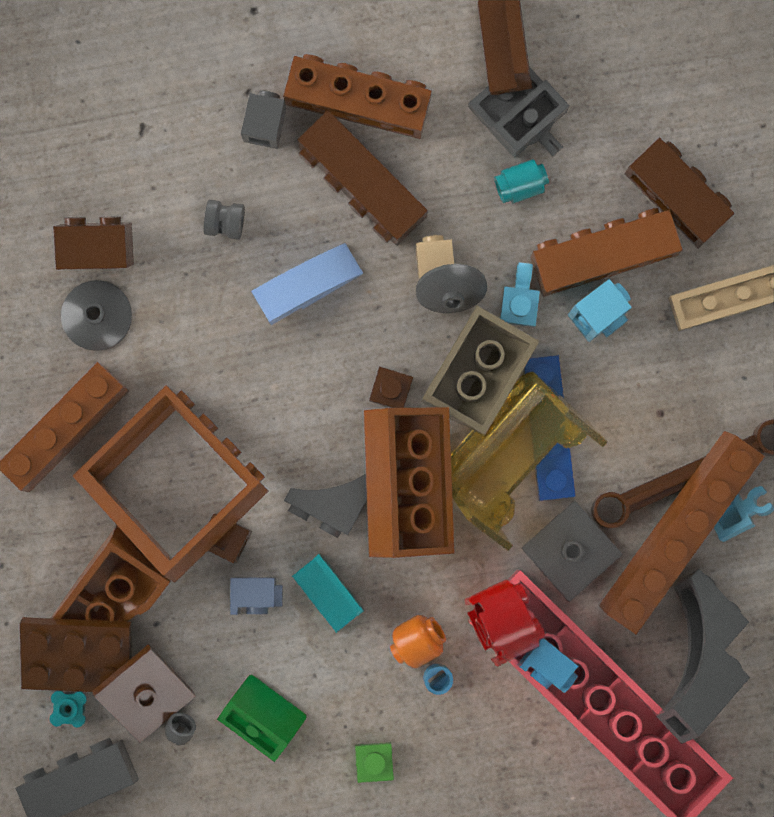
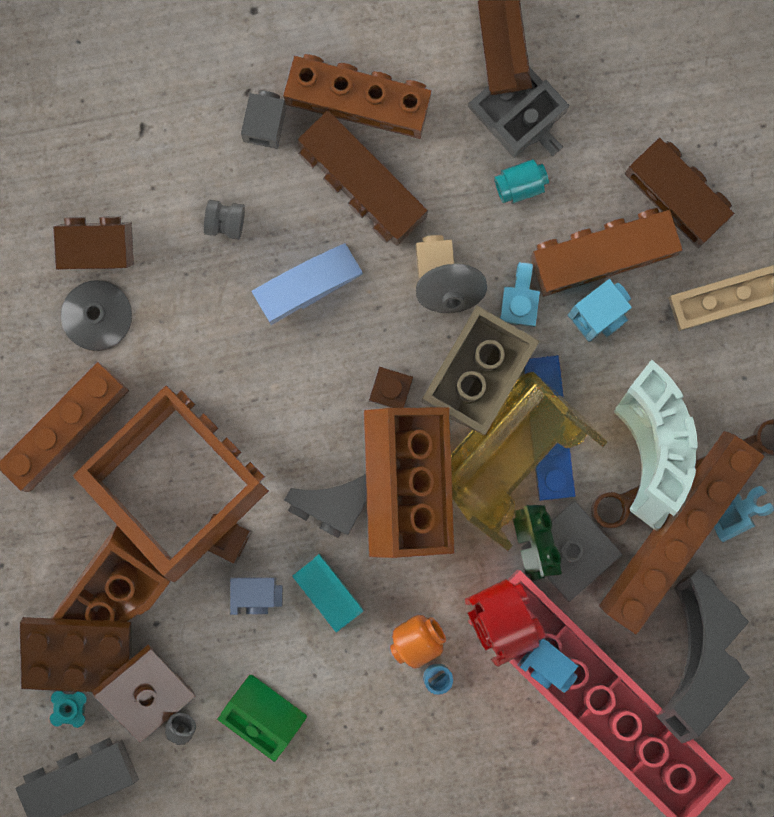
bright green plate [355,742,394,783] -> none
none -> dark green hinge [512,505,562,581]
none -> light aqua fence [614,360,698,531]

